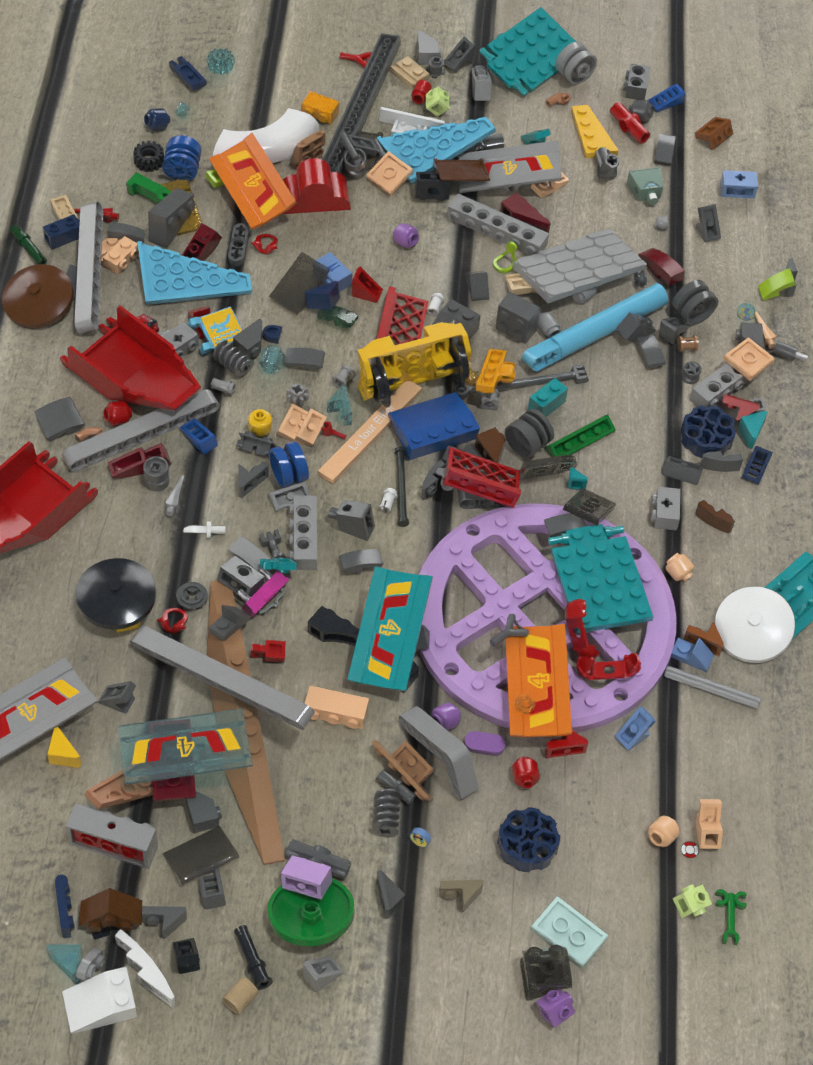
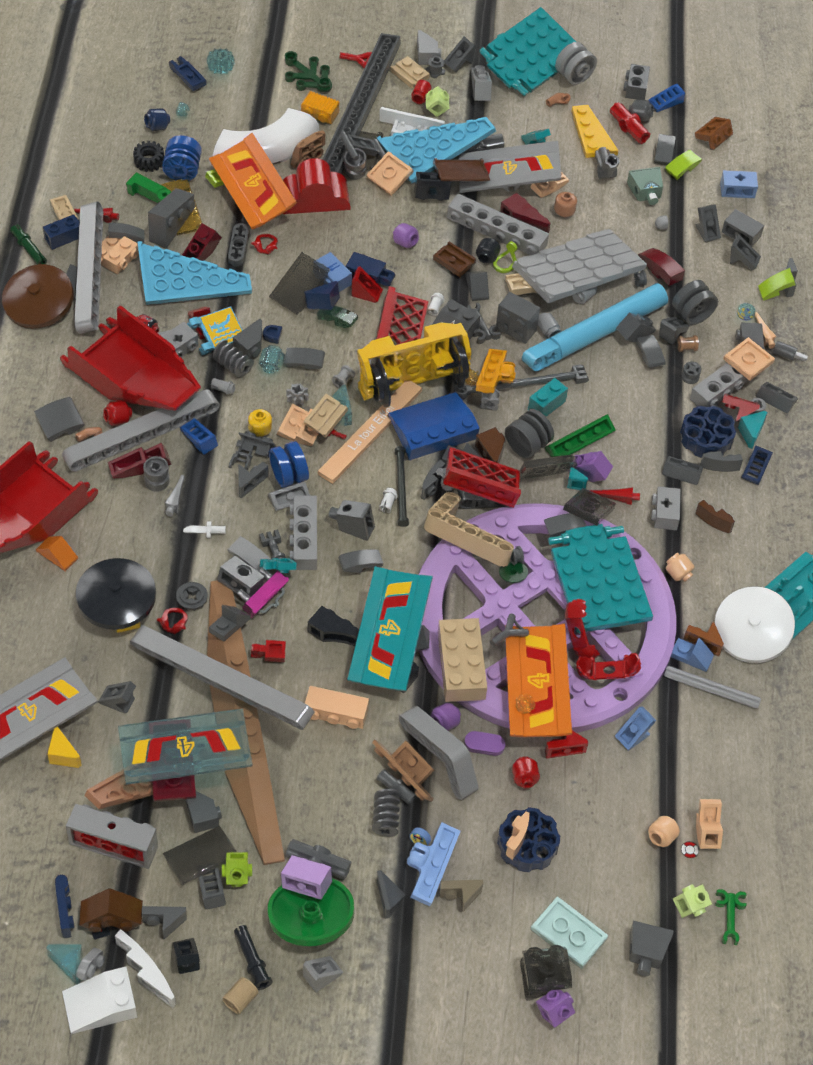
none -> orange slope [36,536,78,571]
none -> lime brick [222,852,252,887]
none -> dark grey piece [229,448,253,470]
none -> dark green plant [285,51,332,92]
none -> tan plate [304,394,348,438]
none -> dark blue brick [345,252,396,286]
none -> light blue plate [407,822,460,906]
none -> tan beam [424,492,514,567]
none -> reddish brown plate [433,241,476,277]
none -> tan brick [438,618,487,702]
none -> dark grey bar [467,302,501,344]
none -> black head [476,238,501,264]
none -> dark green piece [499,561,528,583]
none -> light nougat slope [506,811,529,860]
none -> dark grey bush [510,546,524,565]
none -> nougat head [554,192,577,217]
none -> medium lavender slope [566,451,613,482]
none -> red piece [588,487,640,505]
none -> dark grey torso [629,920,674,976]
none -> lime slope [665,150,702,180]
none -> brick [722,209,764,247]
none -> dark grey slope [730,234,761,271]
none -> dark grey slope [756,382,798,413]

